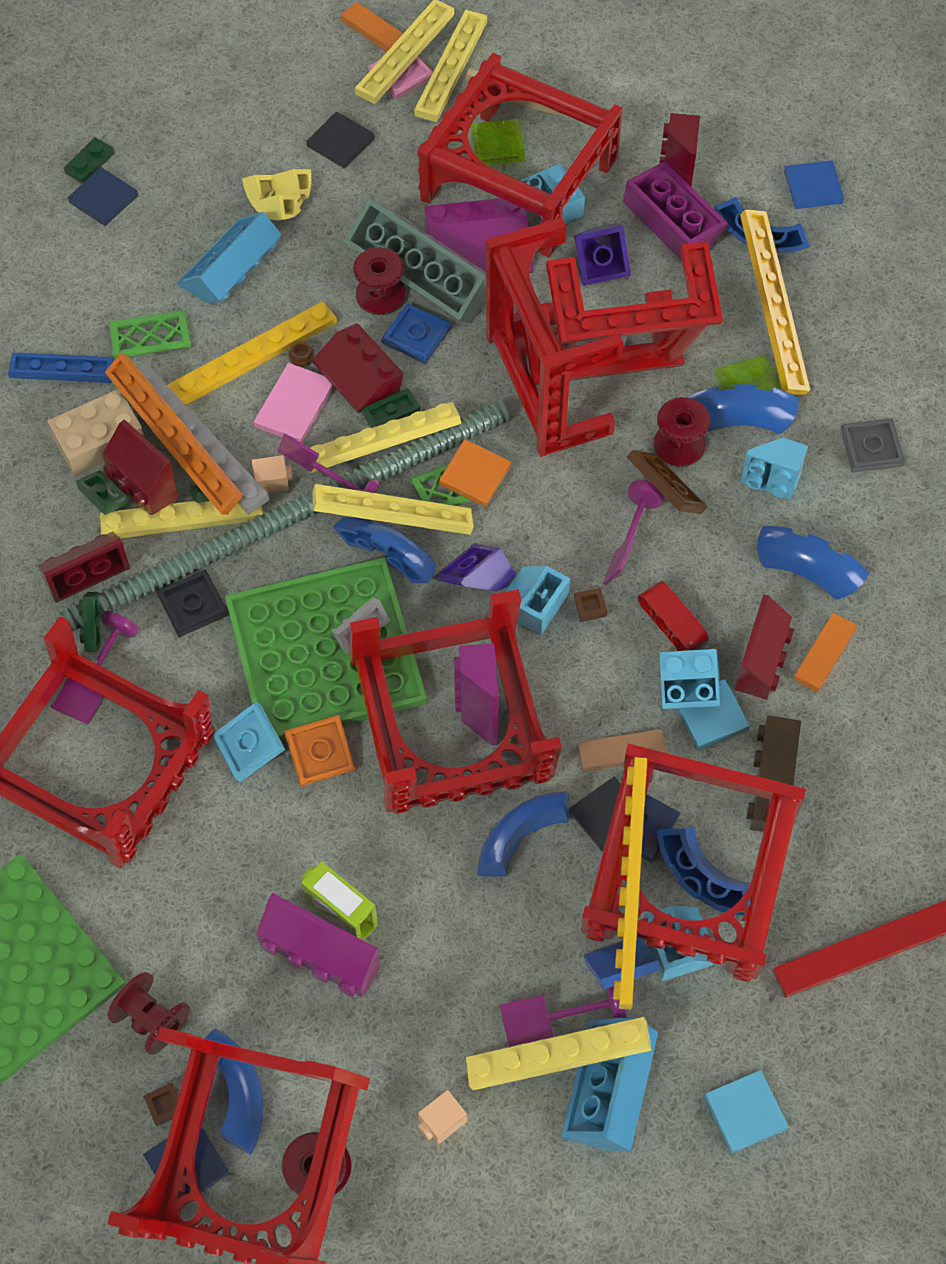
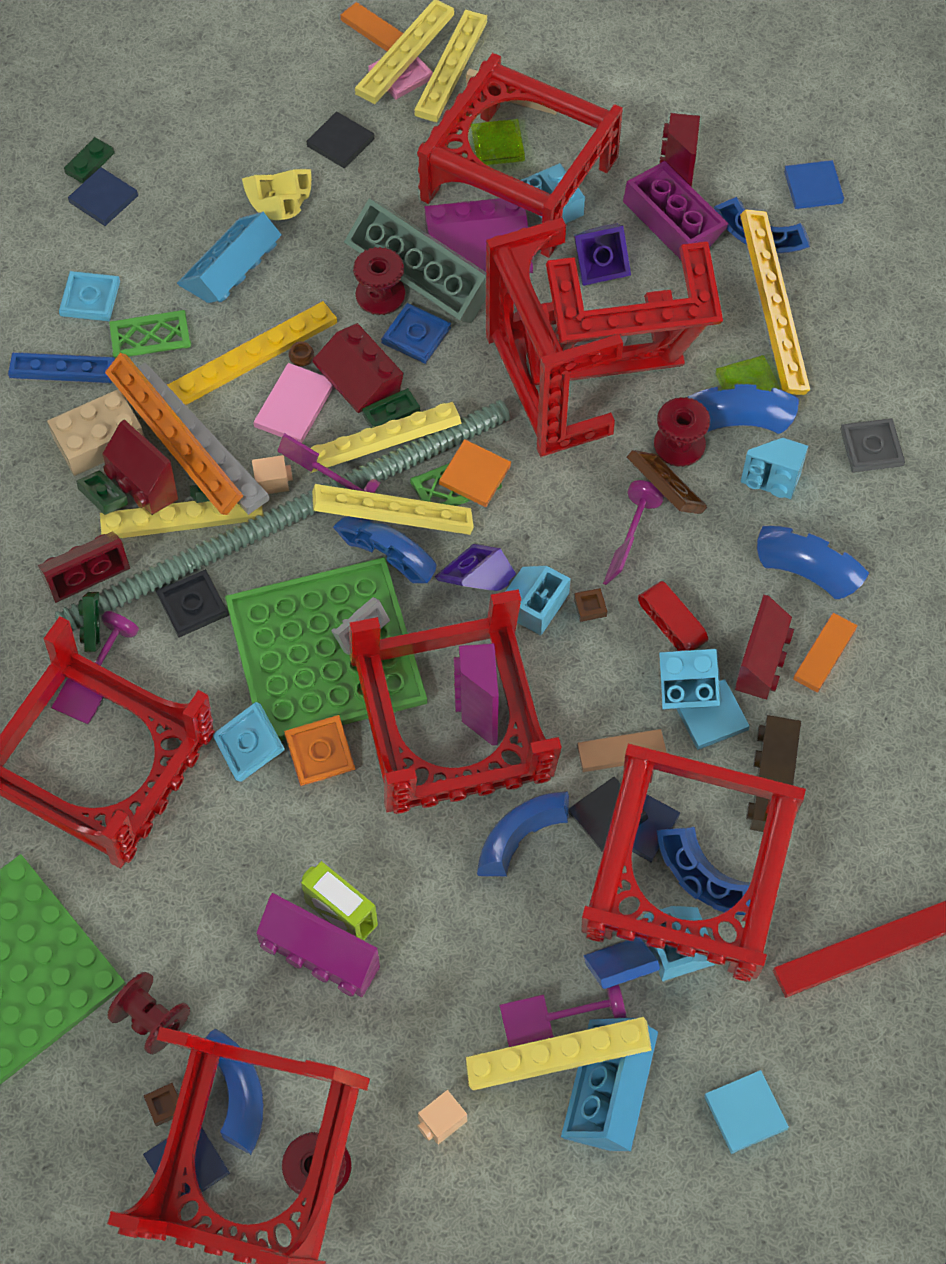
yellow plate [613,757,647,1010] -> none
none -> medium azure tile [59,271,120,321]

